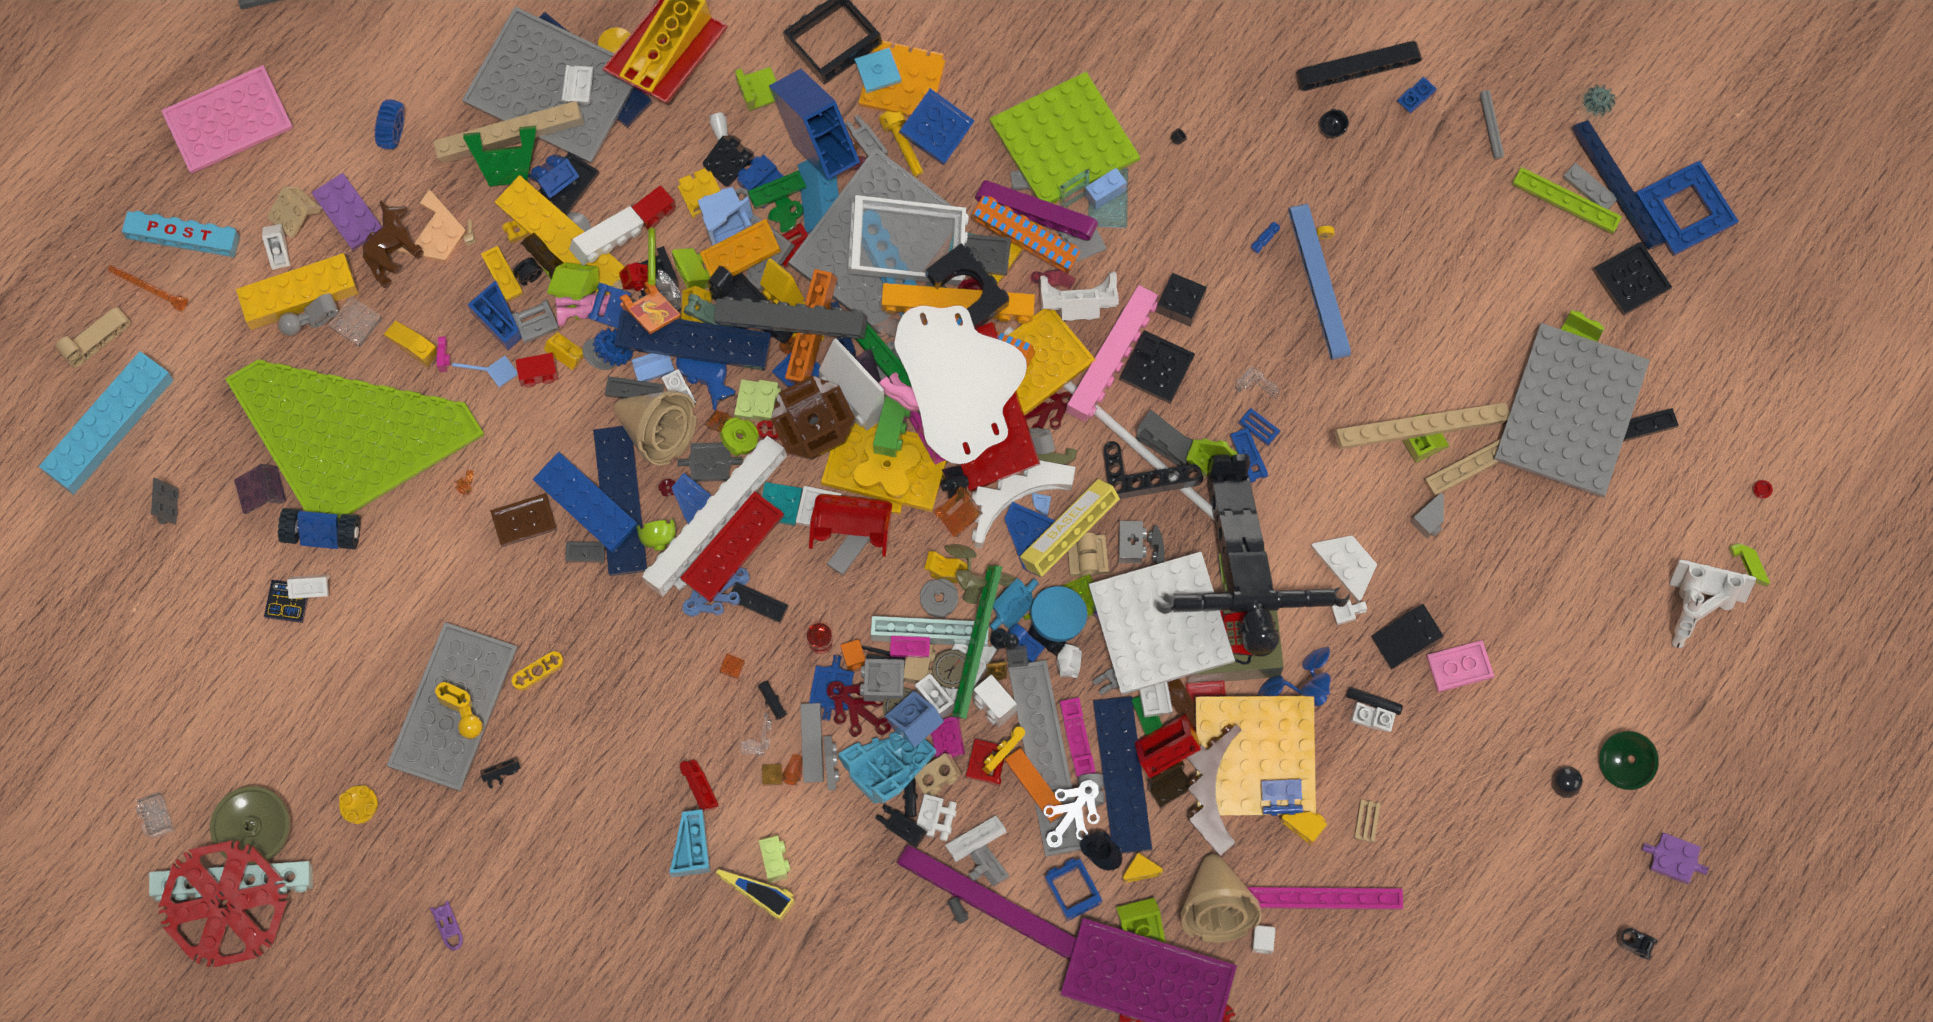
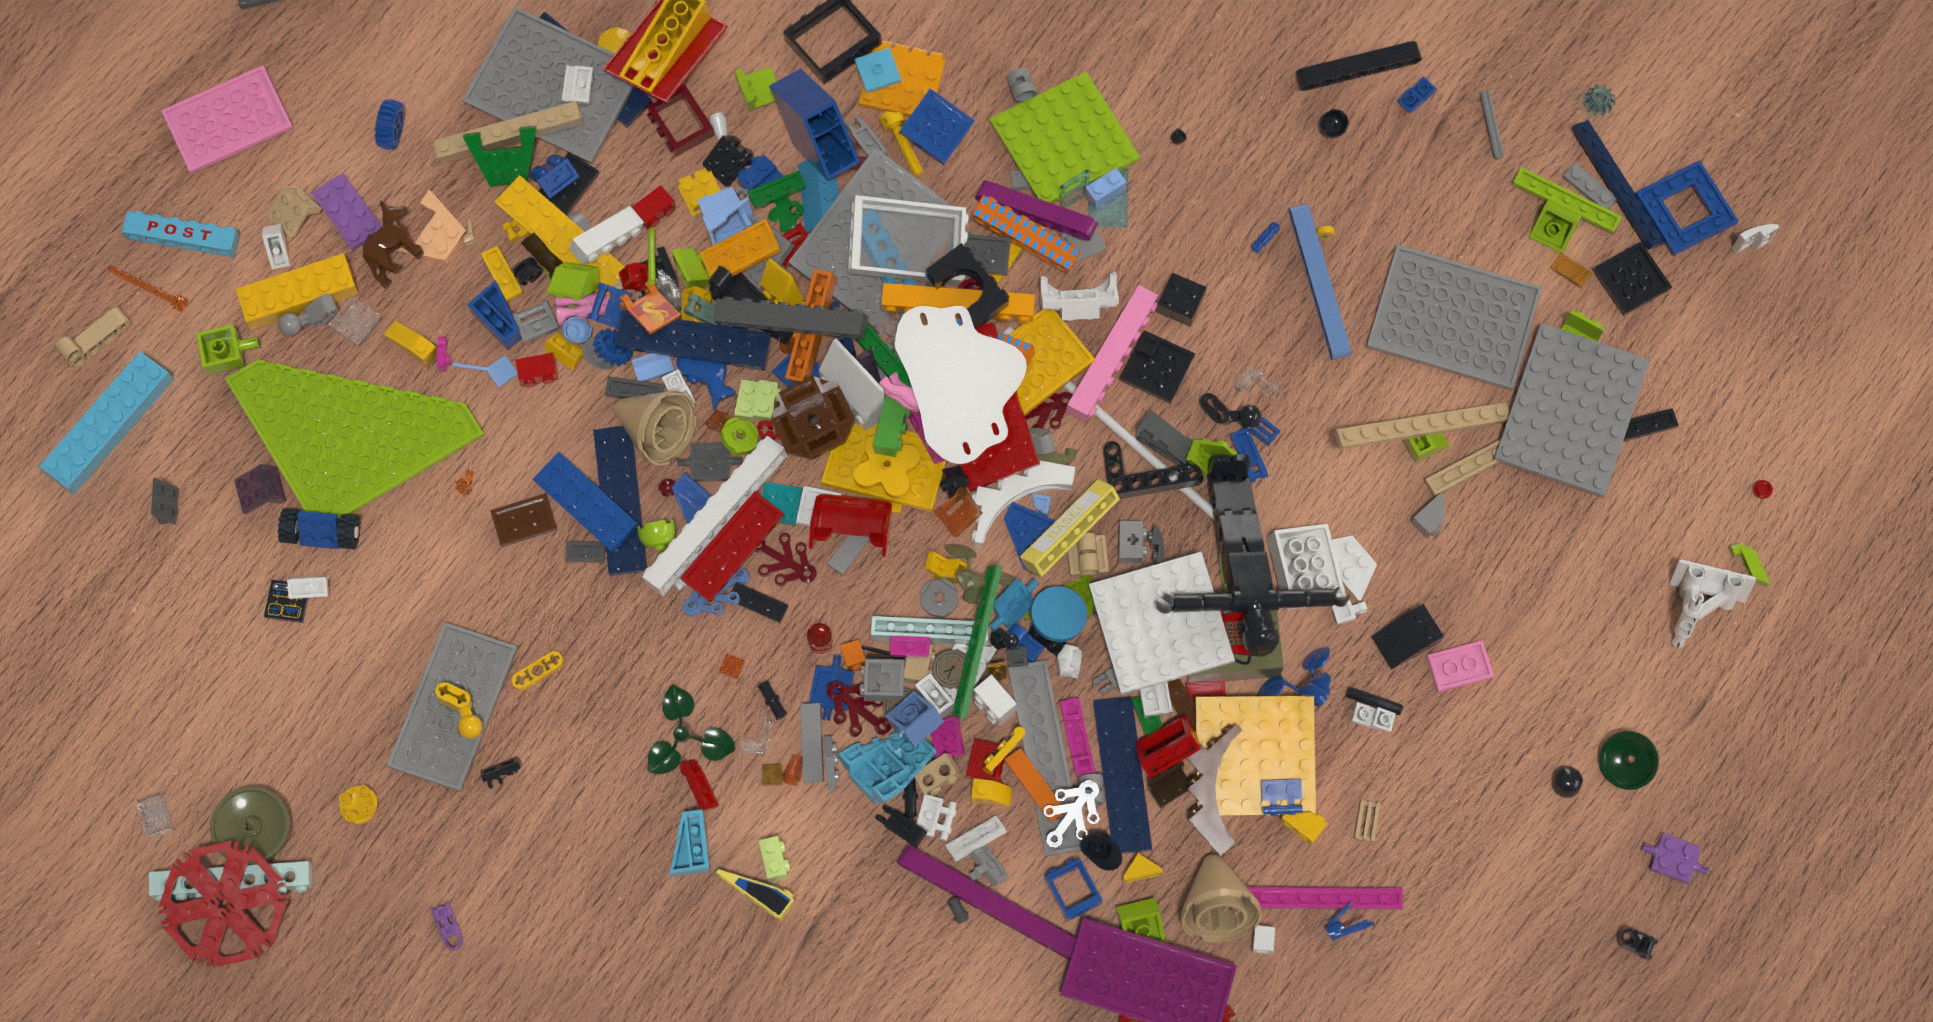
clear pink arm [1031,270,1076,289] -> none
none -> lime brick [196,324,260,375]
none -> light blue hair [562,316,592,345]
none -> dark red window [647,85,715,157]
none -> dark green plant [647,685,736,774]
none -> dark red plant [754,533,817,587]
none -> yellow slope [971,779,1013,807]
none -> light grey wheel [1006,68,1037,102]
none -> black beam [1200,393,1262,429]
none -> white slope [1267,524,1346,611]
none -> blue plant [1325,902,1374,941]
none -> light grey plate [1366,245,1542,391]
none -> lime slope [1529,199,1583,254]
none -> clear yellow tile [1550,252,1592,289]
none -> white slope [1732,224,1779,254]

